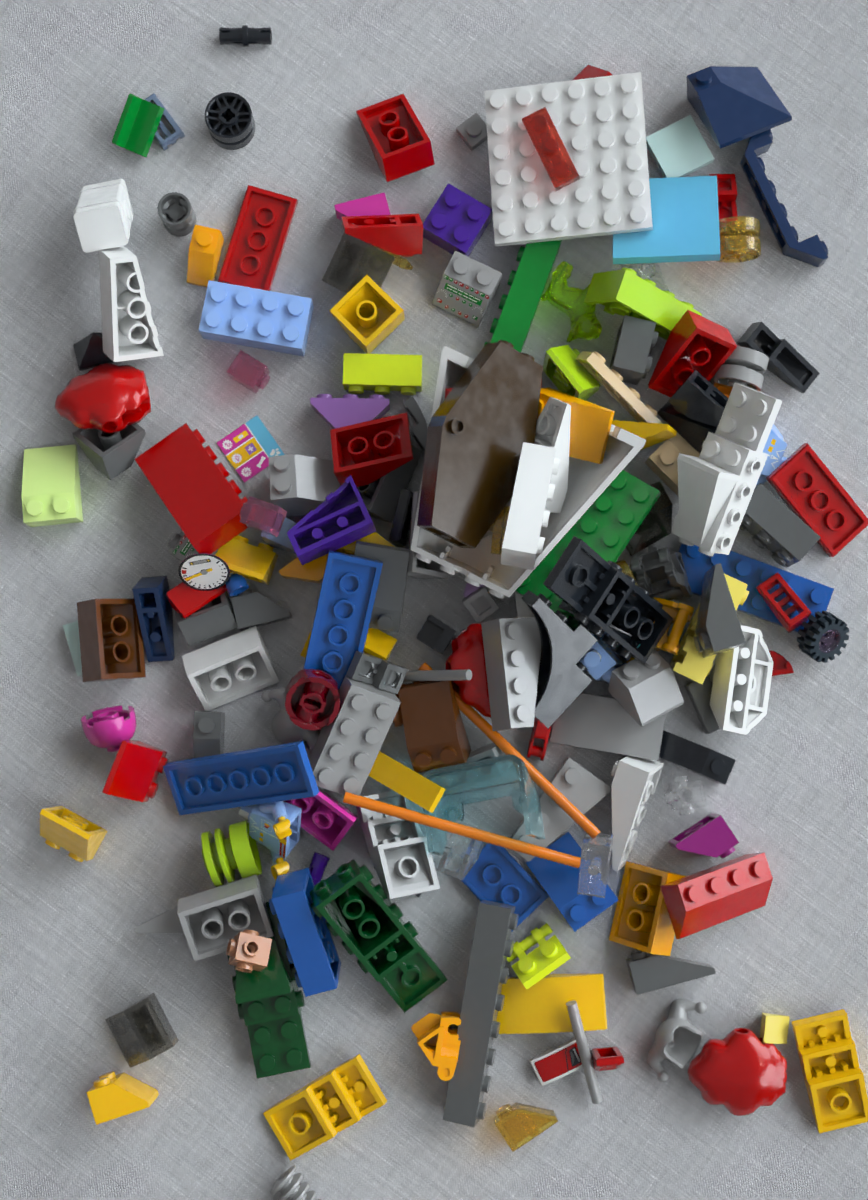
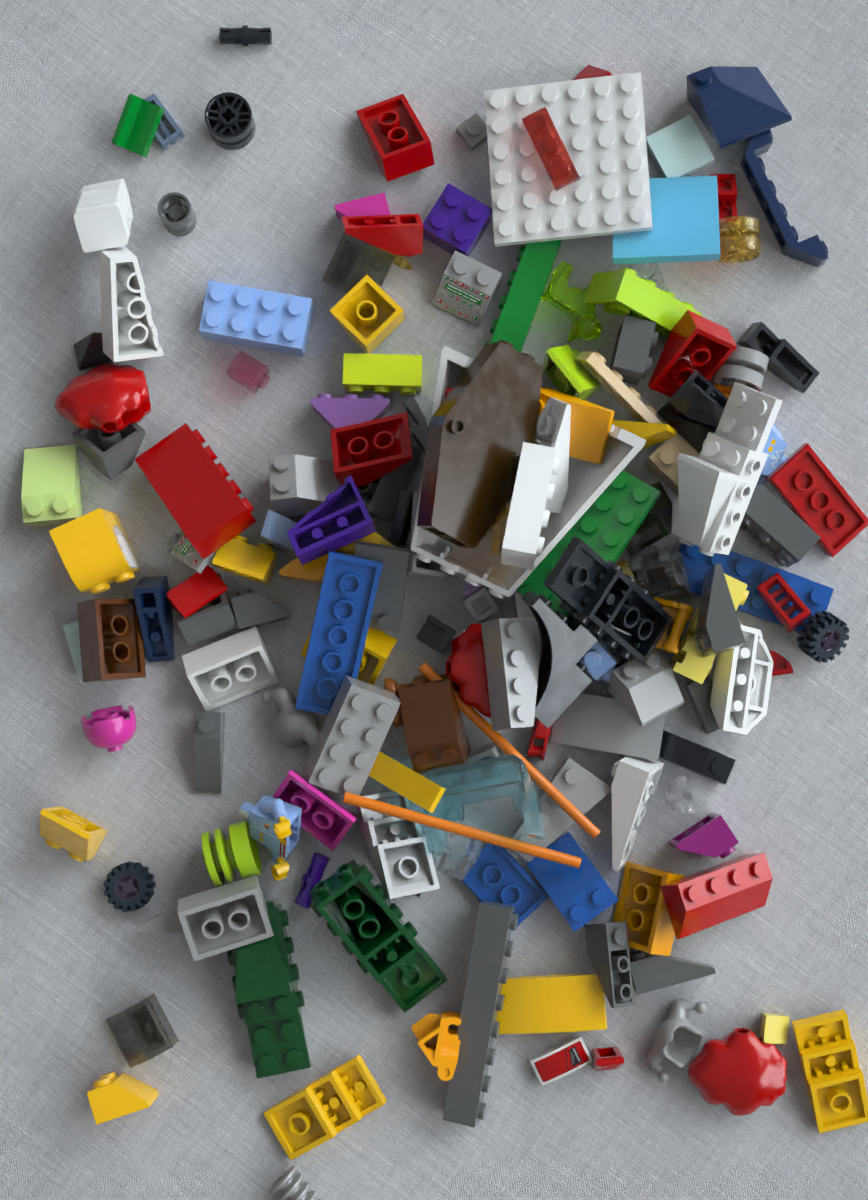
red slope [102,740,168,802] -> none
blue plate [163,741,319,816] -> none
white sticker [178,553,230,591] -> none
light orange slope [187,225,224,287] -> none
sticker [217,415,285,483] -> none
red tile [218,185,298,291] -> none
blue hinge [226,573,249,596] -> none
nougat brick [226,930,272,973] -> none
clear pink brick [240,496,287,537] -> none
blue brick [269,868,341,997] -> none
dark red brick [285,669,340,731] -> none
dark grey slope [346,650,408,694] -> none
light grey bar [404,669,472,681] -> none
clear yellow slope [494,1103,558,1152] -> none
neon yellow plate [507,923,571,989] -> none
light grey bar [566,1000,603,1104] -> none
clear slope [577,833,614,898] -> none
none -> yellow brick [49,508,140,595]
none -> black wheel [104,861,156,912]
none -> dark grey slope [584,921,634,1008]

